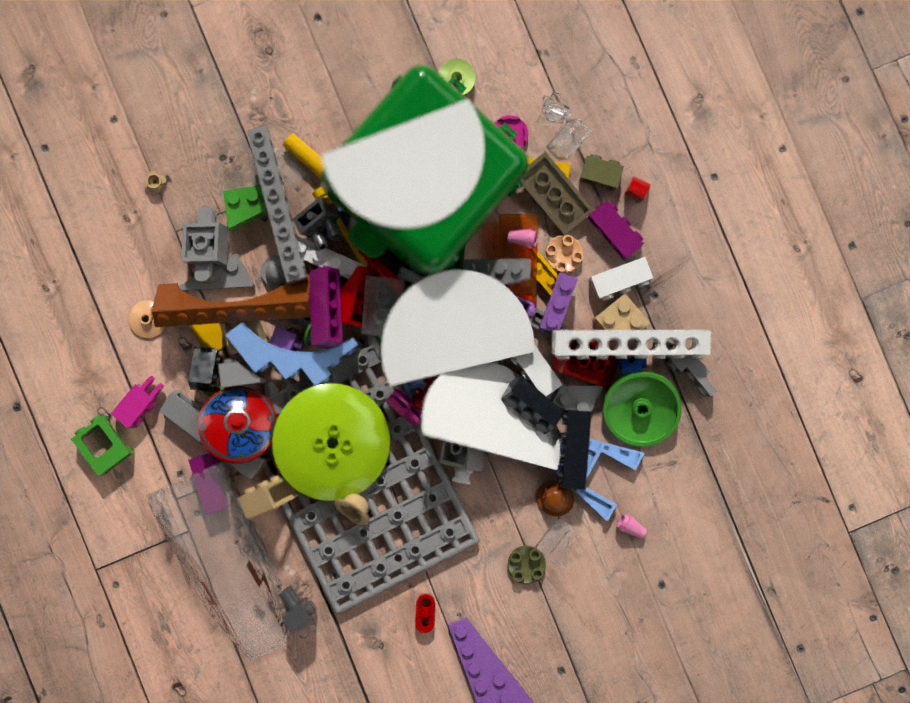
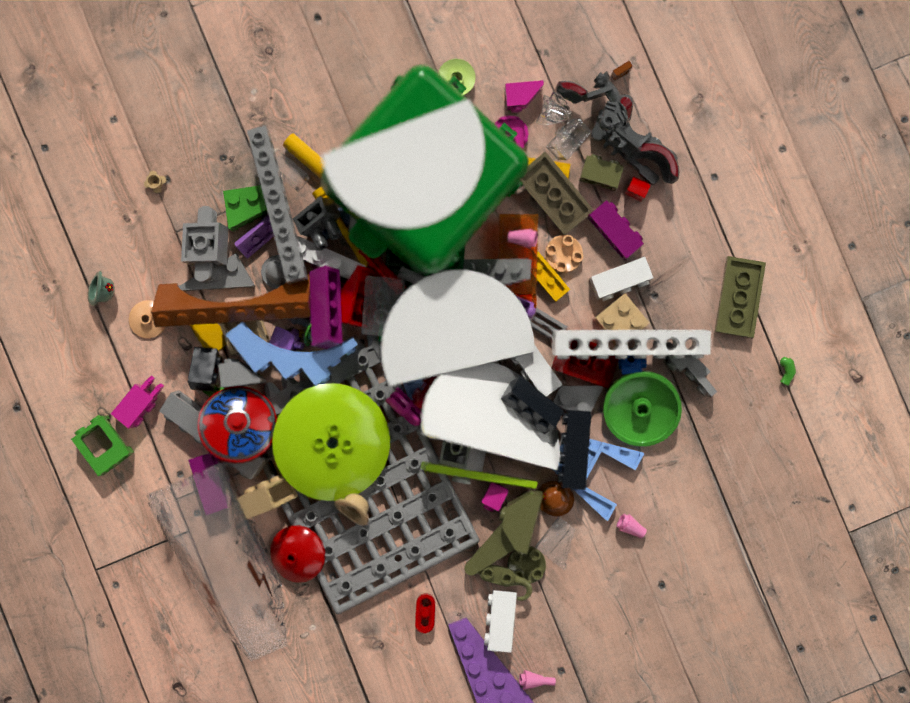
dark grey brick [279,585,317,634] -> none
medium lavender arch [539,272,578,332] -> none
none -> sand green hat [87,271,115,306]
none -> medium lavender plate [234,214,274,259]
none -> red dish [270,525,325,583]
none -> lime tile [421,461,537,489]
none -> olive slope [464,488,542,601]
none -> dark pink brick [481,482,509,512]
none -> white brick [484,590,517,652]
none -> dark pink slope [505,80,544,113]
none -> bright pink cone [519,670,556,690]
none -> dark grey piece [555,71,680,185]
none -> dark orange tile [611,61,633,81]
none -> olive plate [714,256,766,338]
none -> bright green arm [780,357,796,386]

